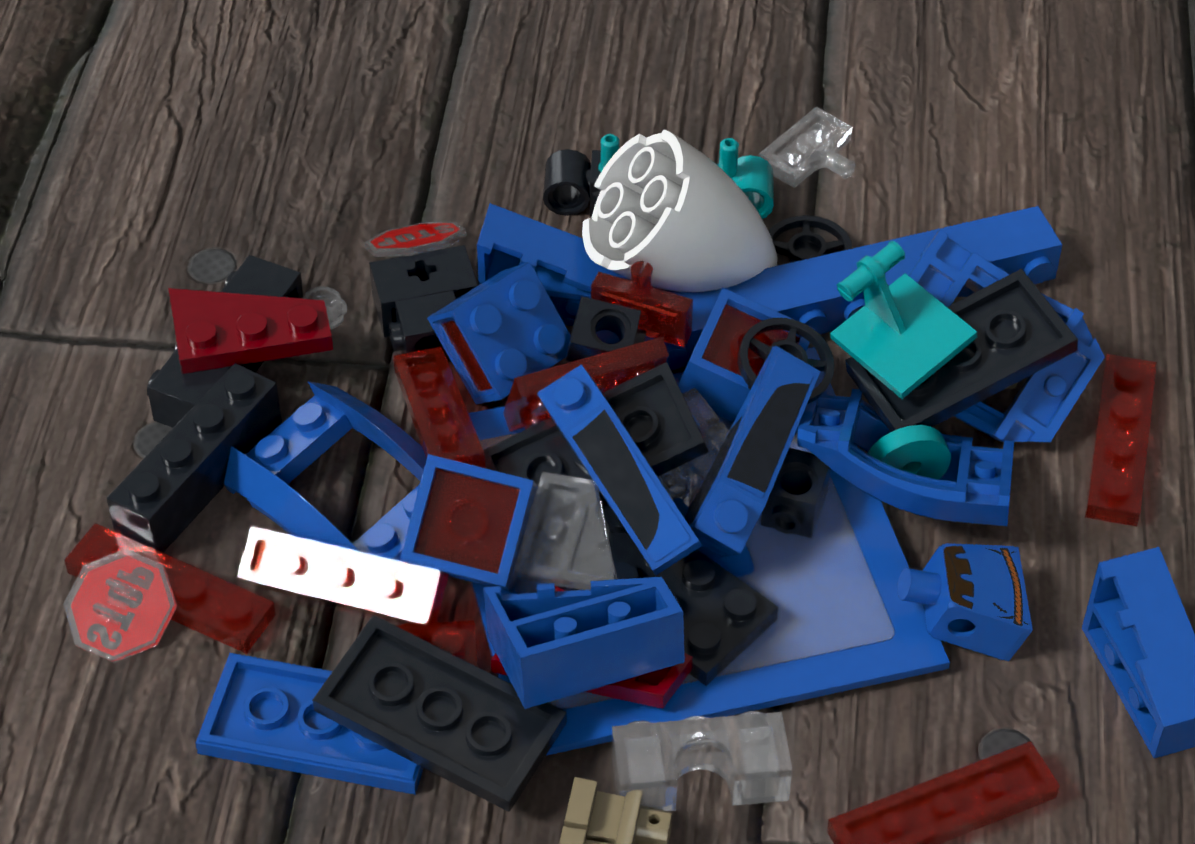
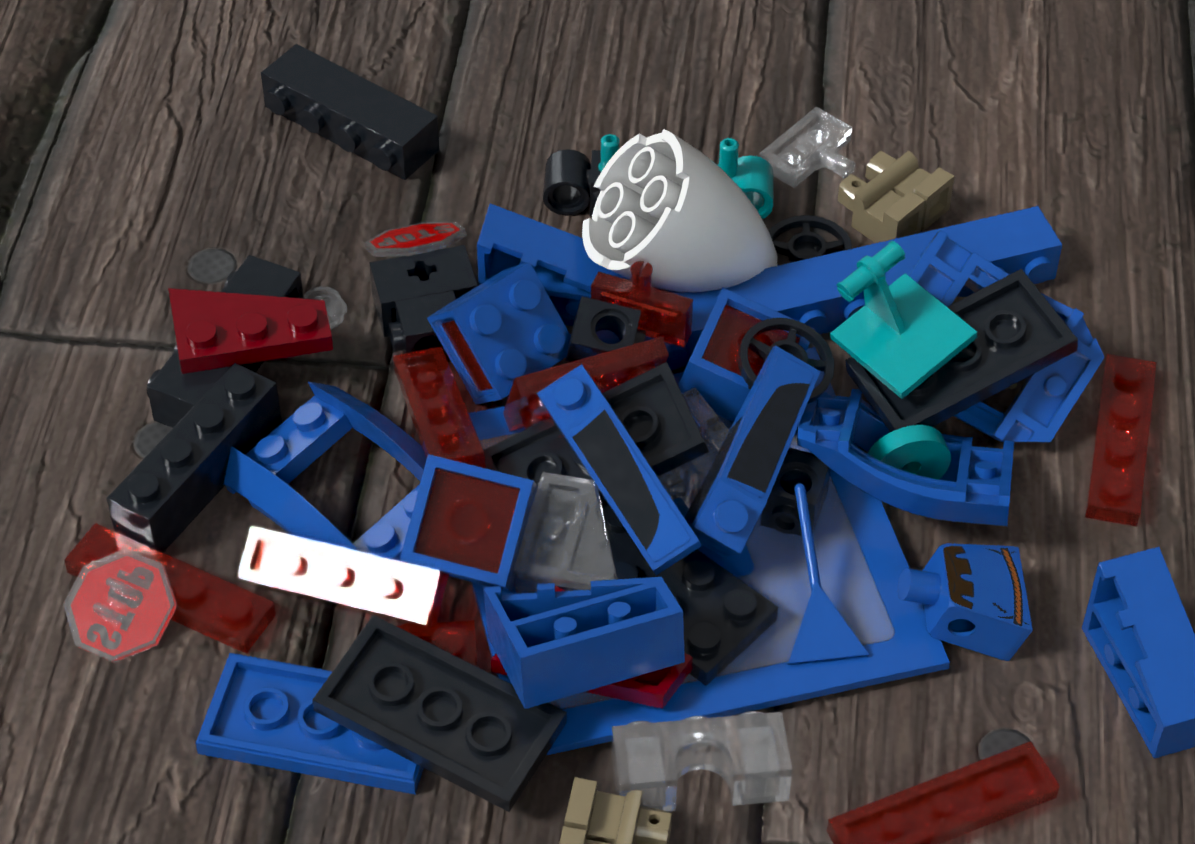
none -> black brick [261,44,440,180]
none -> blue piece [787,483,869,665]
none -> dark tan hips [838,150,955,243]

